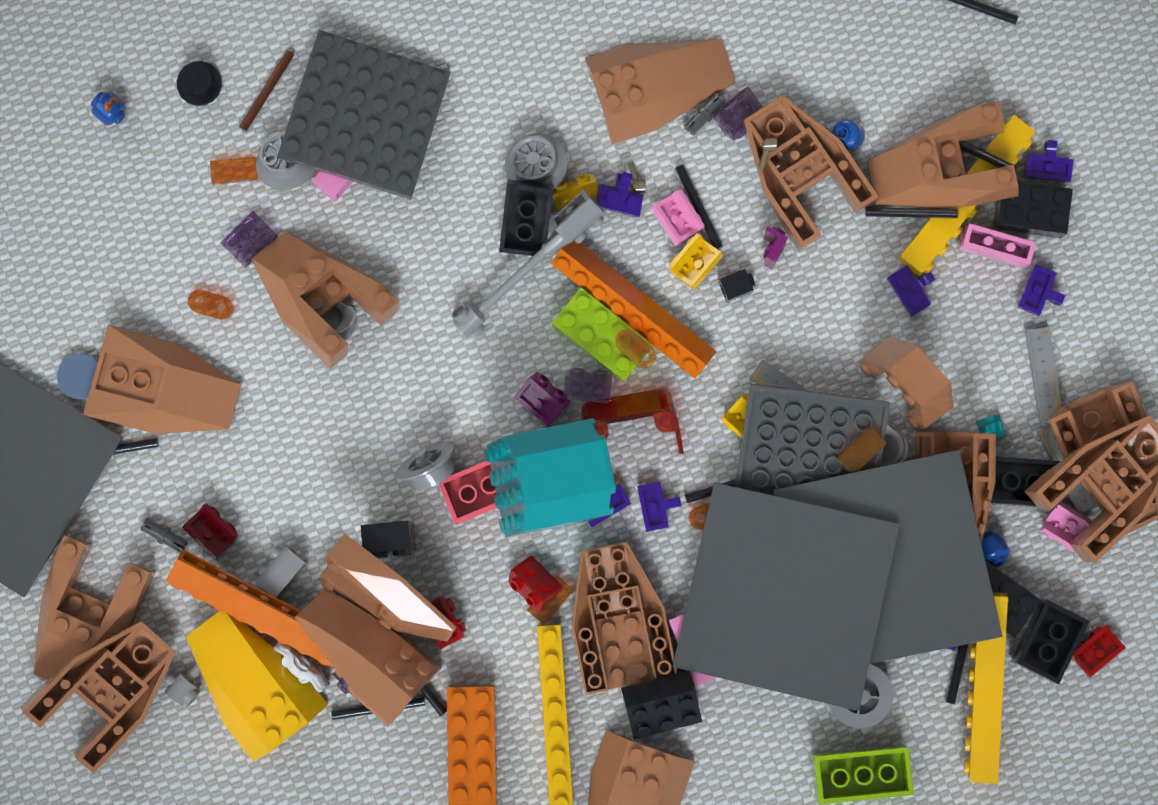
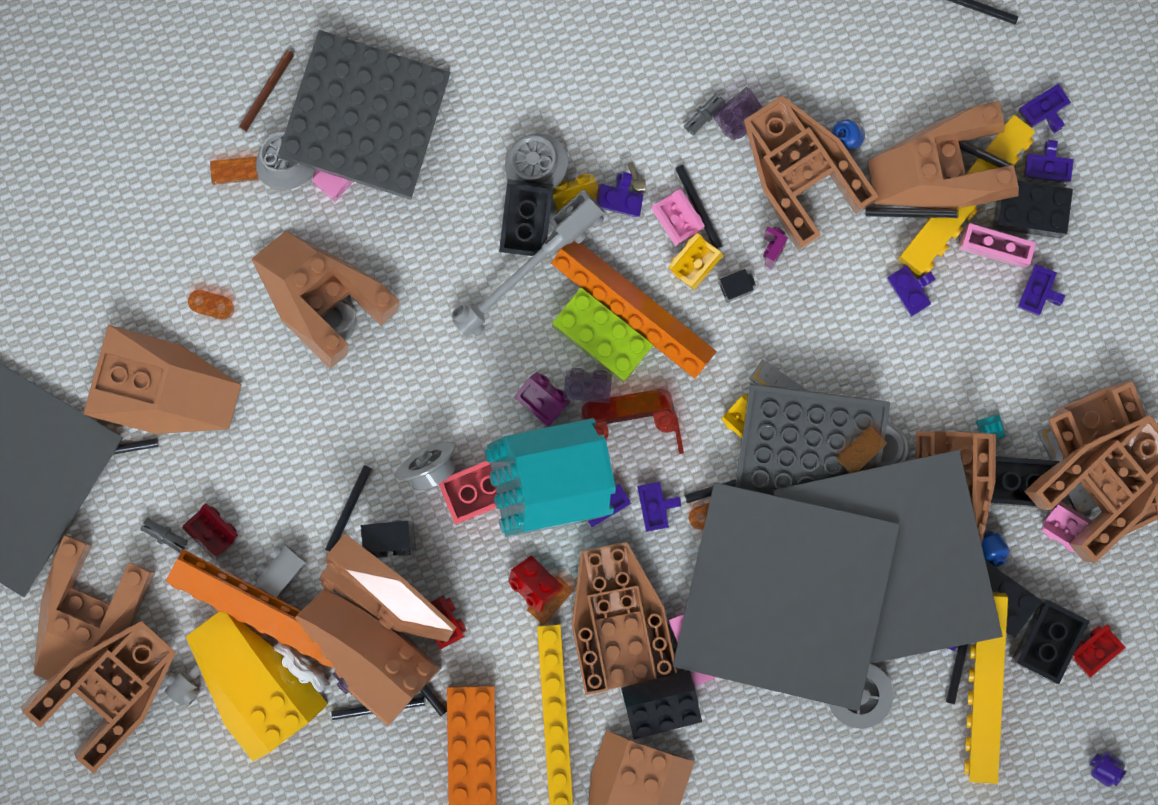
sand blue tile [57,354,98,400] -> none
blue head [90,91,126,125] -> none
black piece [176,61,222,106] -> none
clear purple bracket [220,211,278,268] -> none
nougat wedge [585,39,735,144] -> none
clear orange plate [615,329,657,369] -> none
dark tan hand [759,138,777,170] -> none
lime brick [811,745,914,804] -> none
nougat wedge [859,336,954,431] -> none
light grey tile [1025,327,1062,422] -> none
none -> black bar [325,465,372,552]
none -> dark purple plate [1019,84,1071,134]
none -> dark purple head [1089,751,1127,787]

